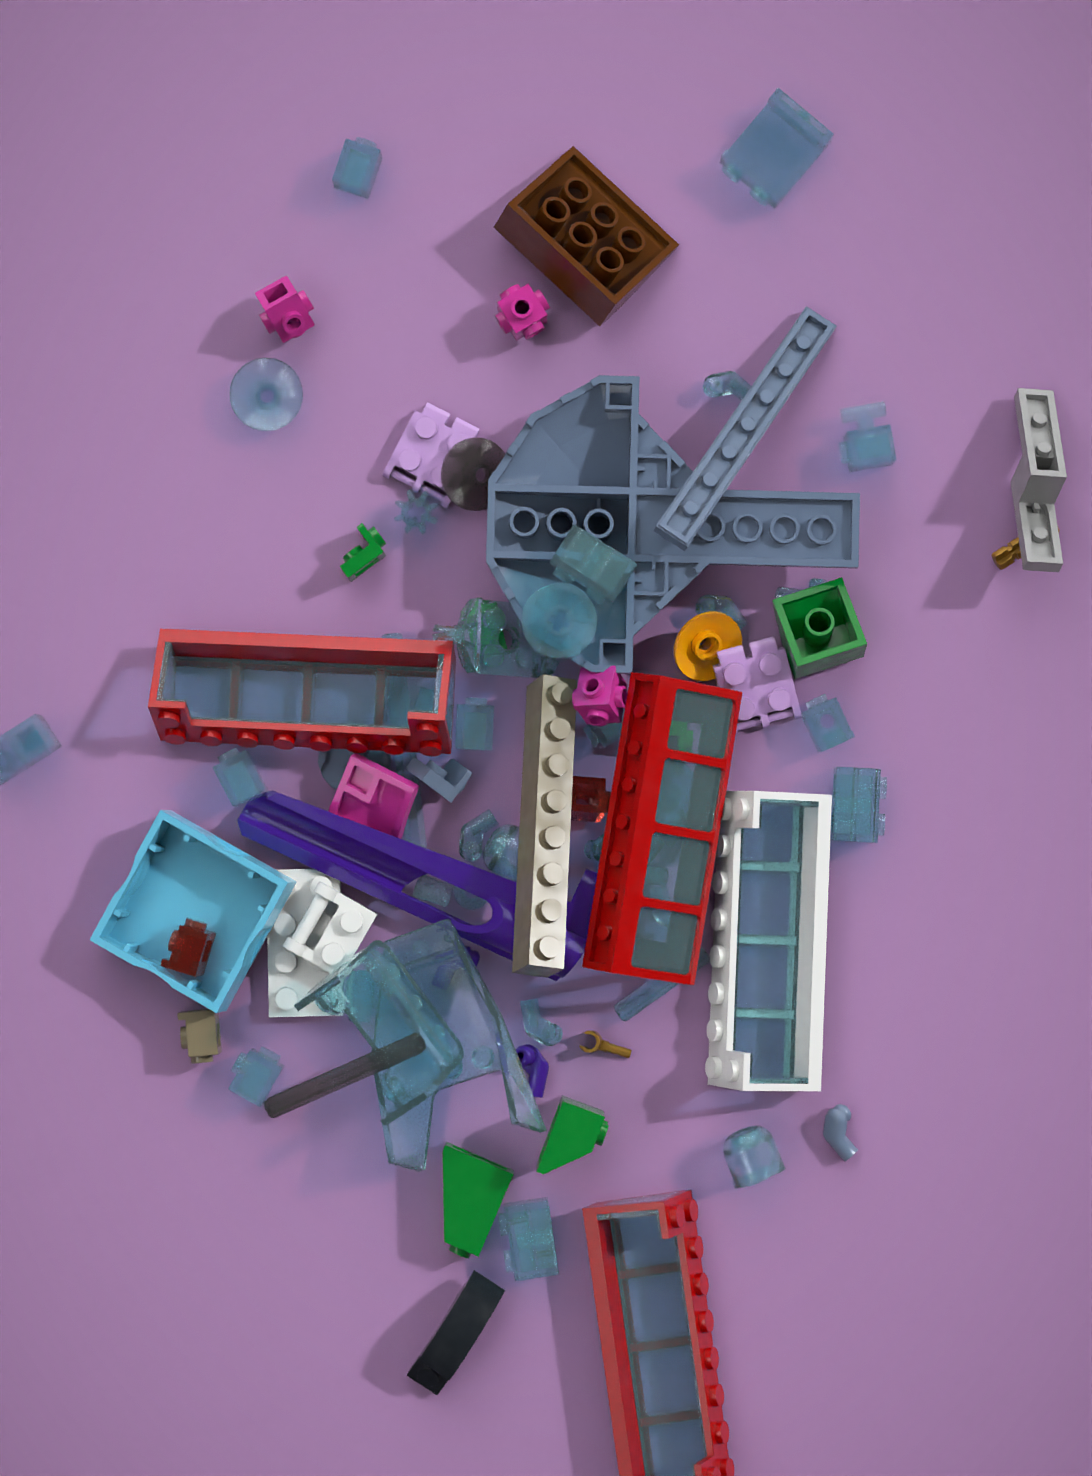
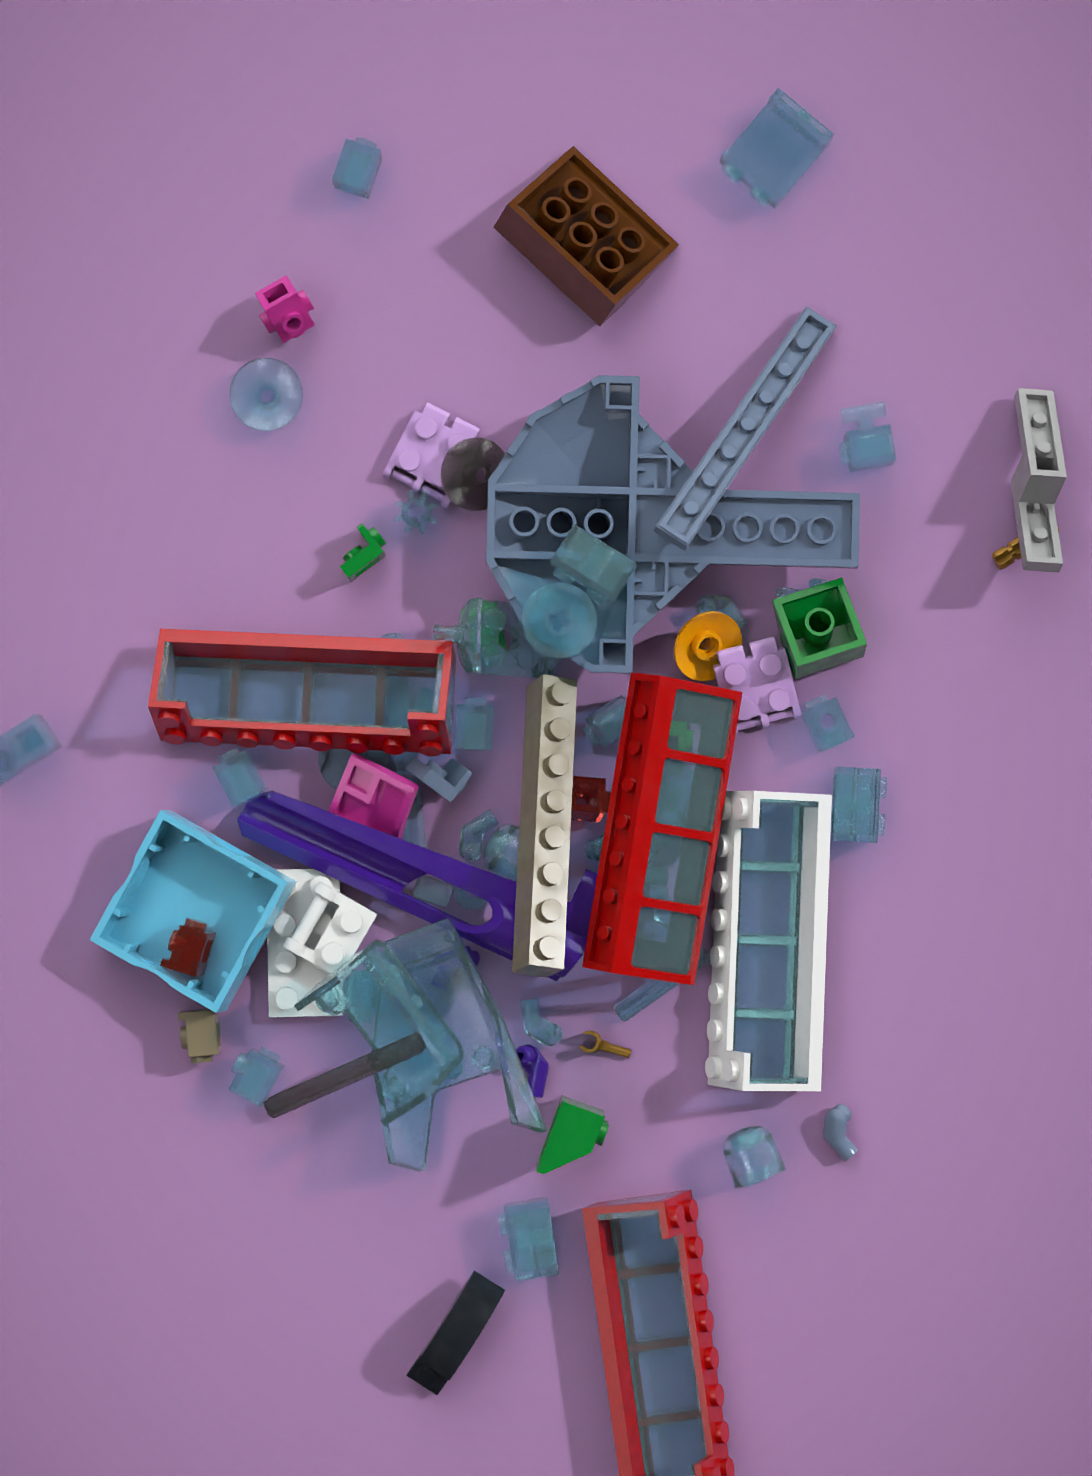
green slope [442,1141,514,1259] -> none
dark pink brick [495,283,550,341] -> none
dark pink brick [572,665,628,726] -> none
clear light blue arm [703,371,751,401] -> none

